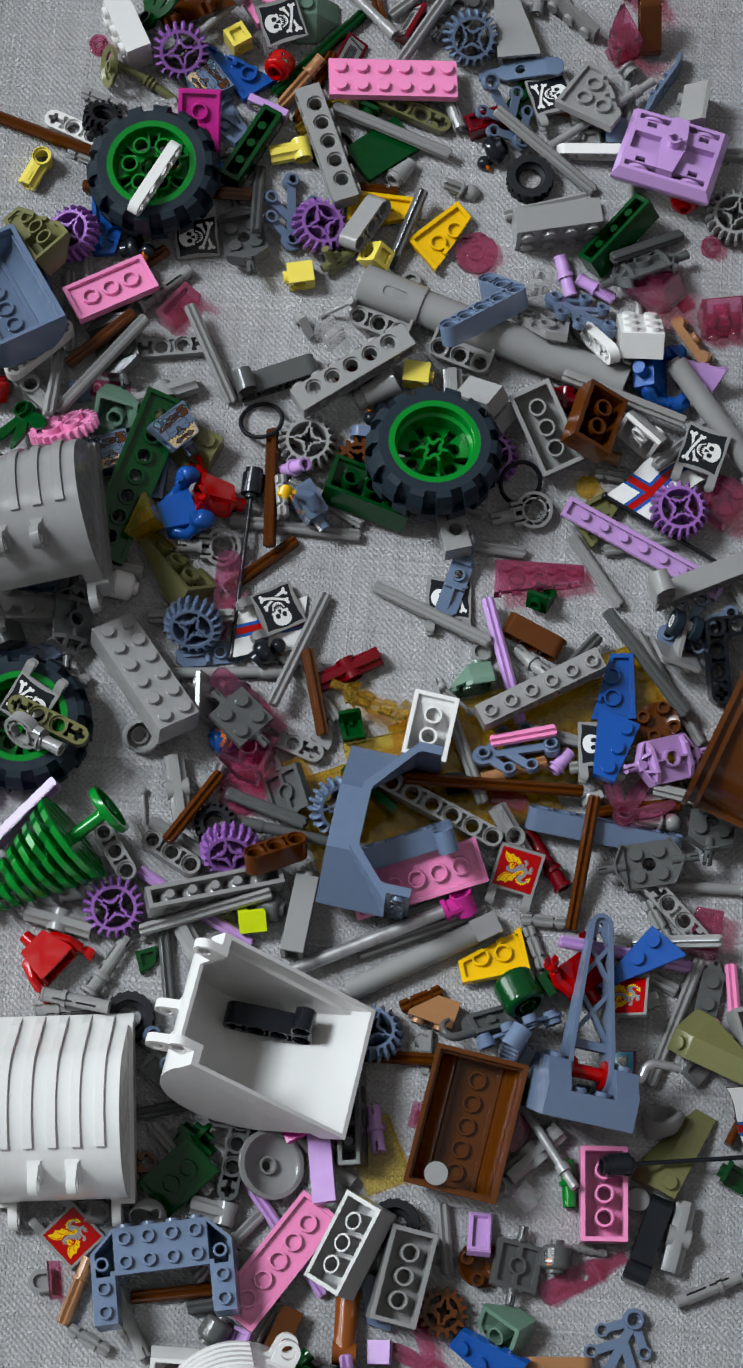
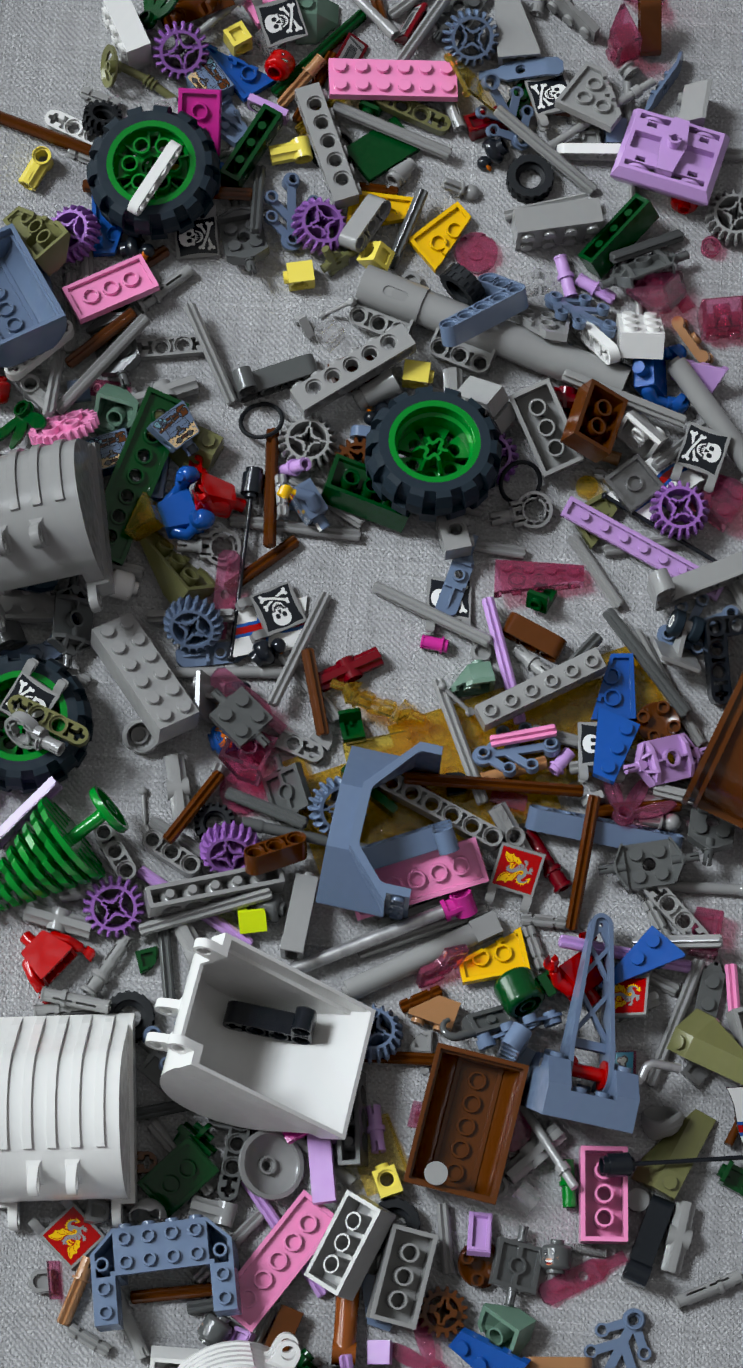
clear pink bush [89,34,108,56] -> none
clear pink panel [156,281,202,335] -> none
white slope [400,689,460,770] -> none
none -> light yellow brick [372,1162,403,1201]
none -> clear pink tile [416,944,469,988]
none -> dark pink pin [420,634,449,654]
none -> black tyre [440,263,486,306]
none -> clear yellow piece [444,53,495,112]
none -> flat silver tile [603,453,664,515]

